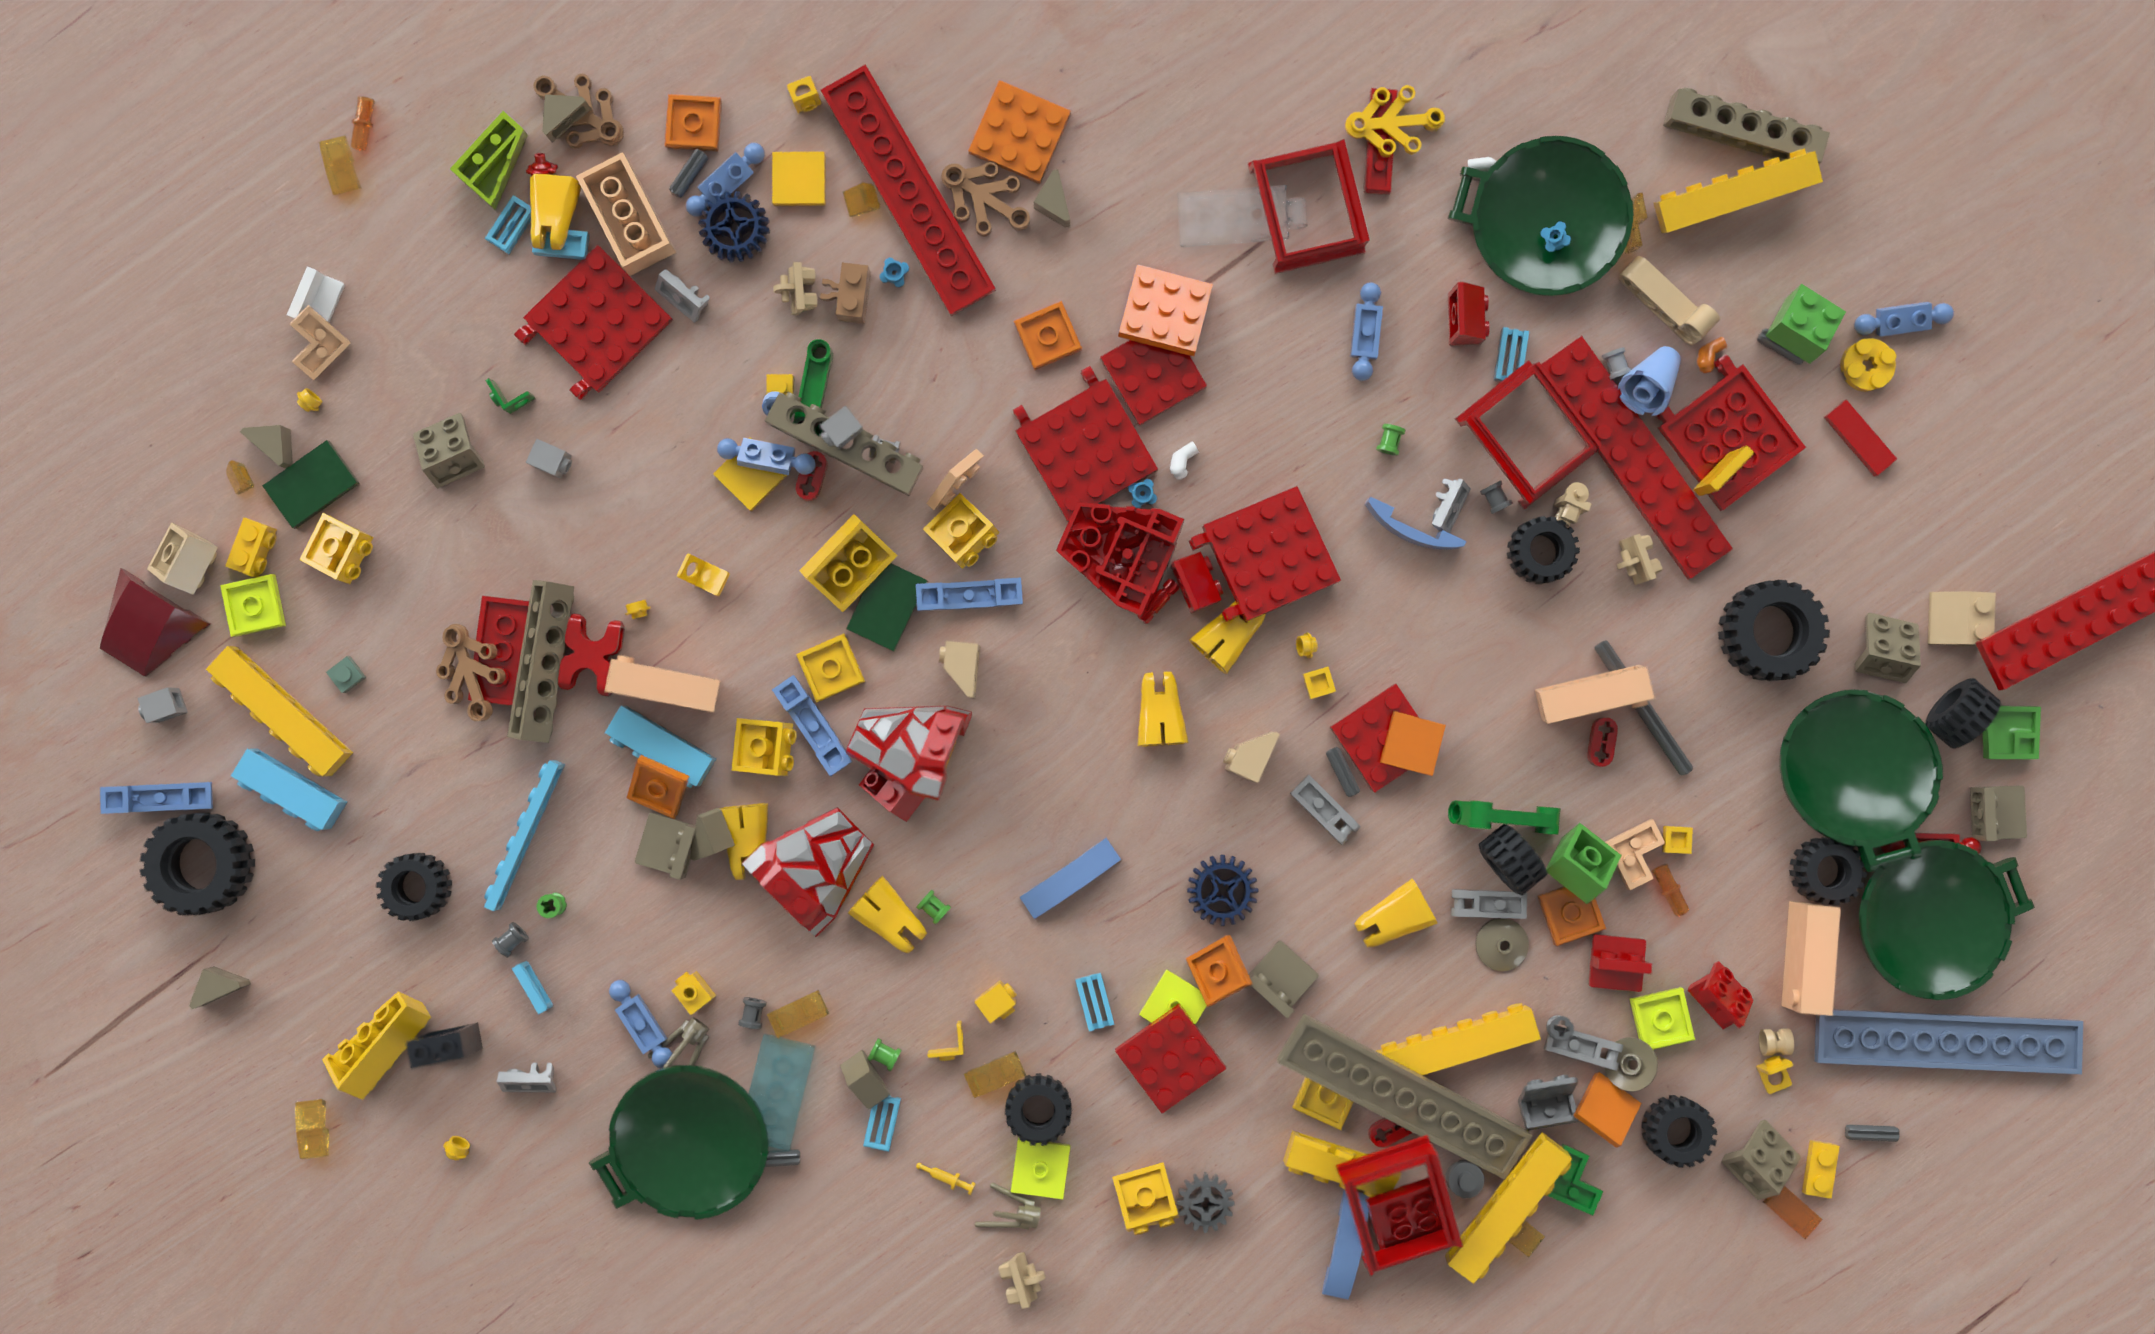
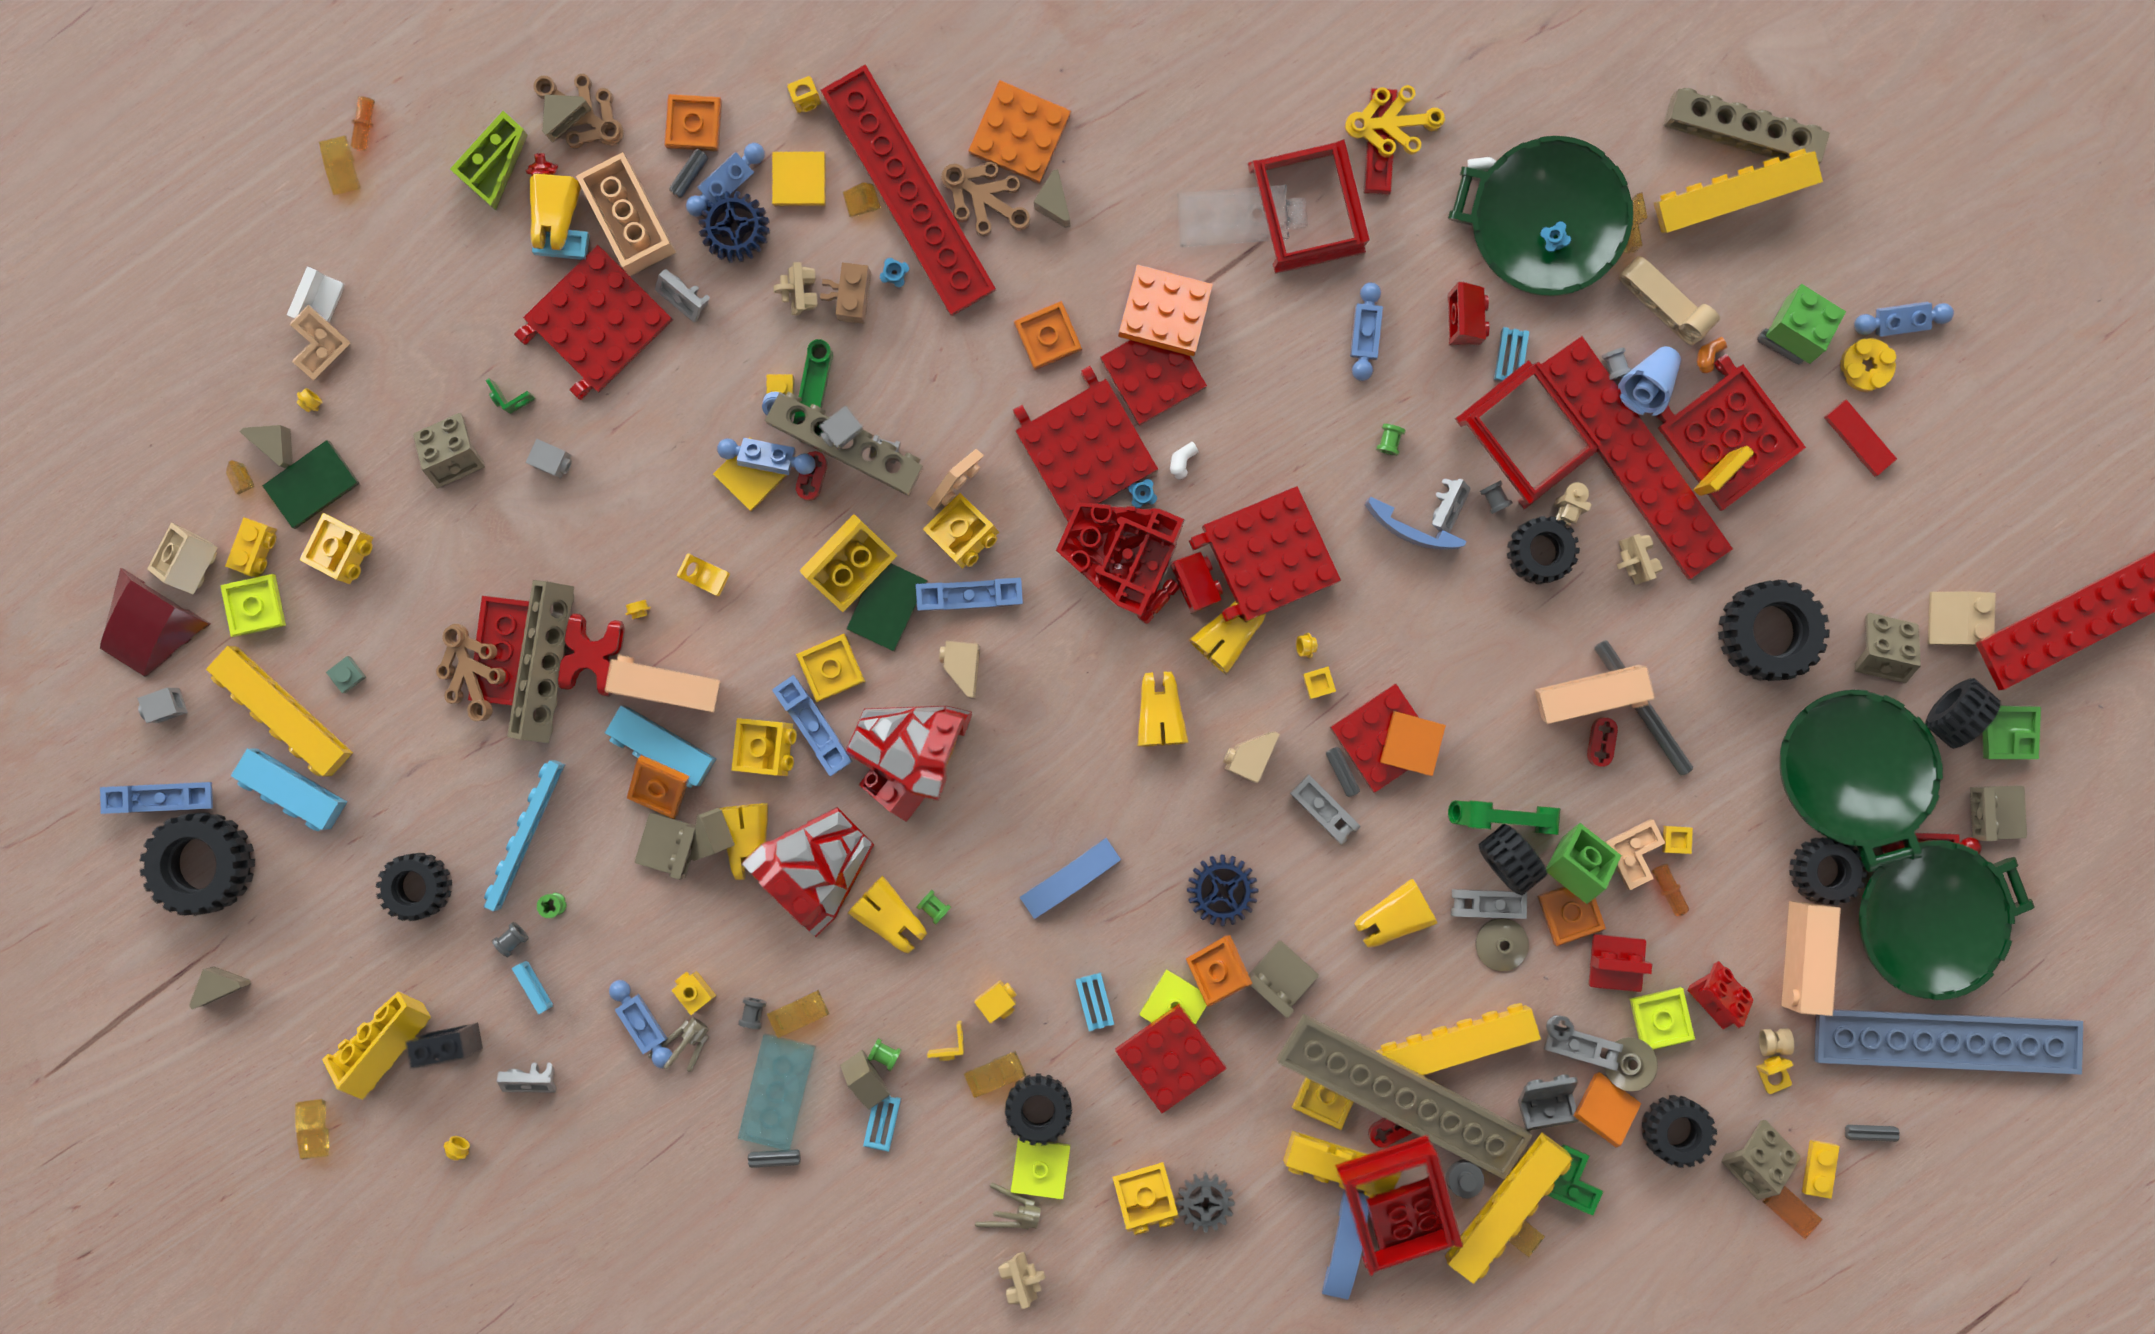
medium azure tile [485,195,531,254] -> none
dark green dish [589,1065,769,1220] -> none
yellow piece [916,1163,976,1195] -> none

